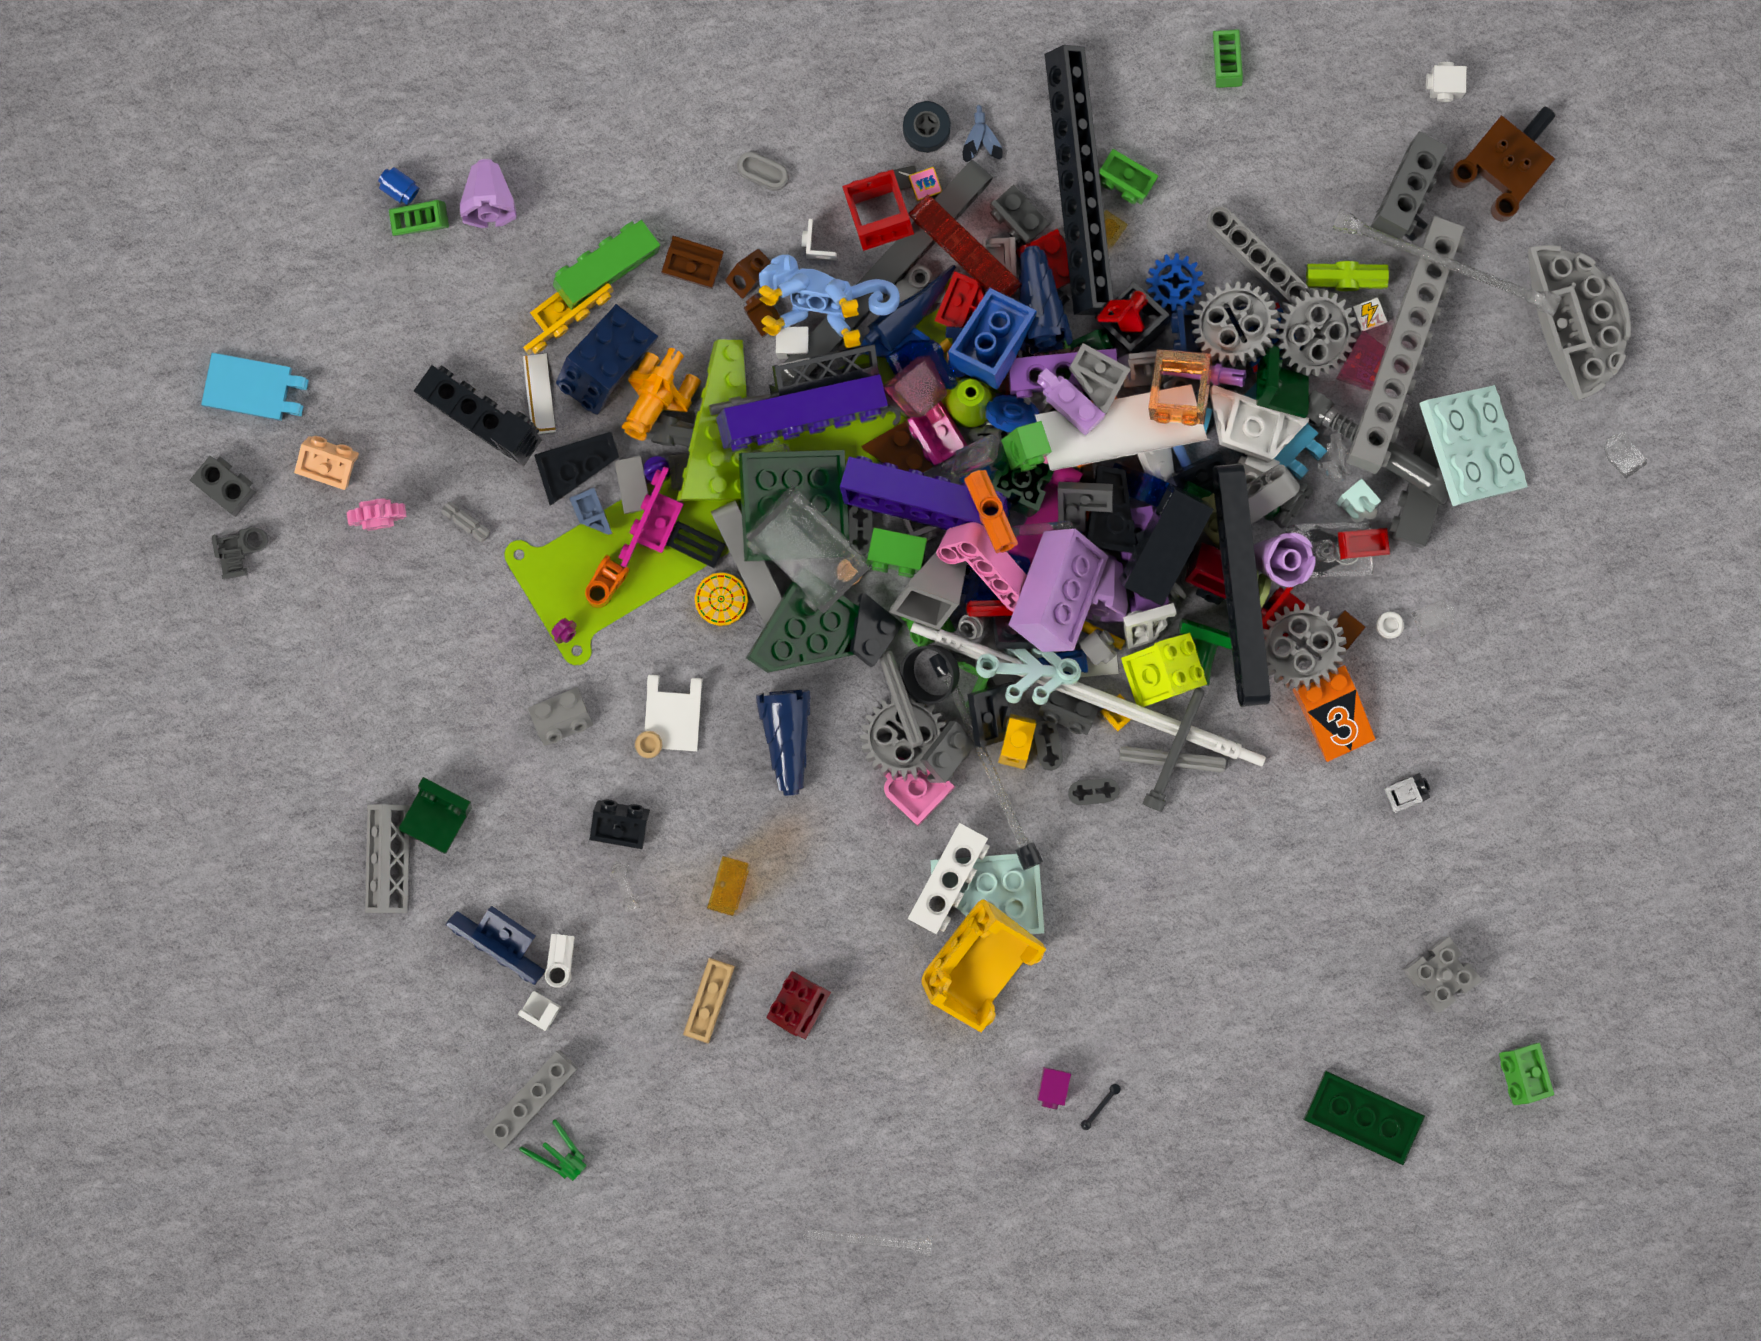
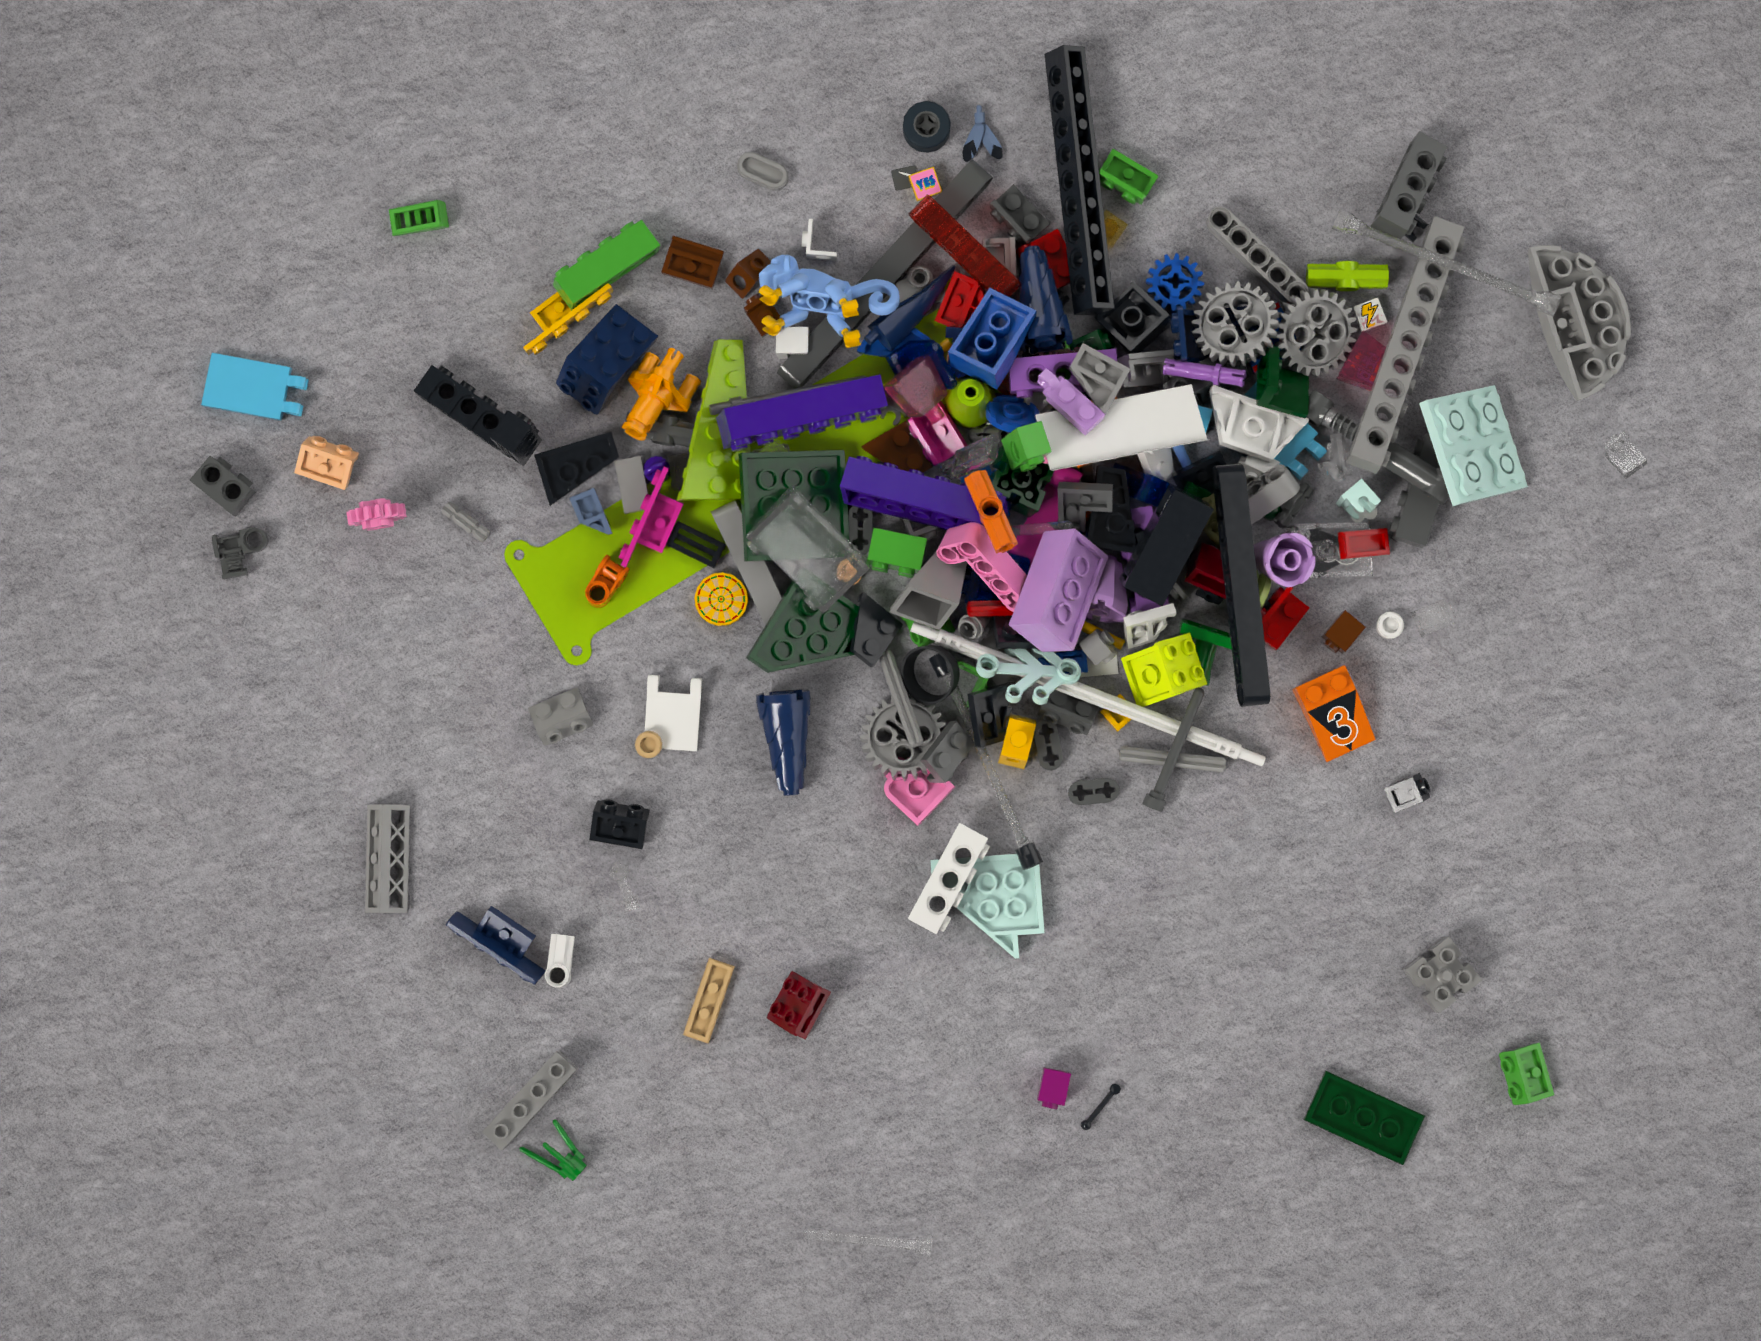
blue brick [378,167,420,205] -> none
dark green bracket [399,777,472,854] -> none
lavender cone [460,159,517,228] -> none
white panel [518,991,561,1031] -> none
white sticker [523,353,556,434] -> none
magenta plate [551,618,576,644] -> none
clear yellow window [707,856,751,916] -> none
black fence [769,344,879,397] -> none
red window [842,169,914,251] -> none
yellow windscreen [921,899,1046,1033] -> none
red bracket [1097,291,1148,332] -> none
clear orange window [1148,349,1212,426] -> none
bright green slope [1213,29,1243,88] -> none
light grey gear [1263,603,1347,691] -> none
white brick [1426,62,1467,102] -> none
reddish brown piece [1449,106,1556,222] -> none

